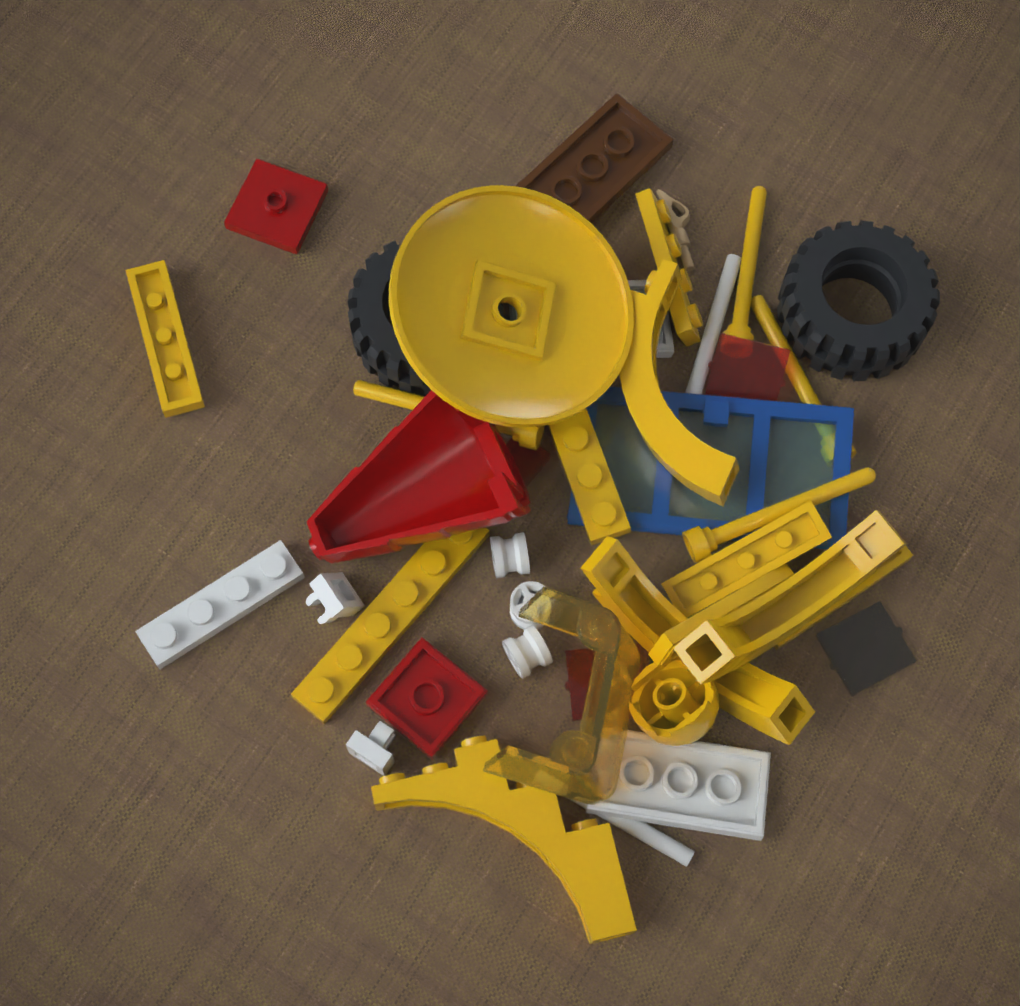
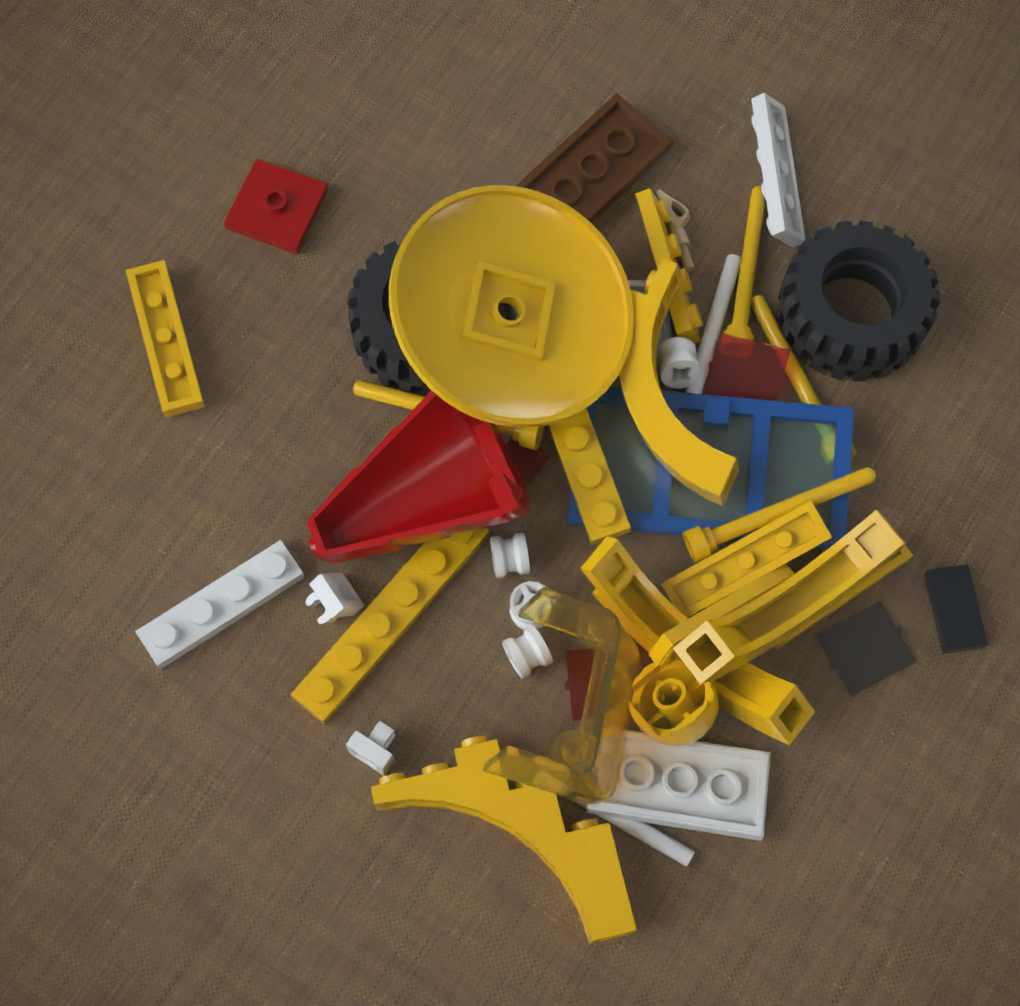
red plate [366,637,488,760] -> none
none -> white wheel [657,337,701,389]
none -> white plate [751,93,806,248]
none -> black tile [924,564,988,654]

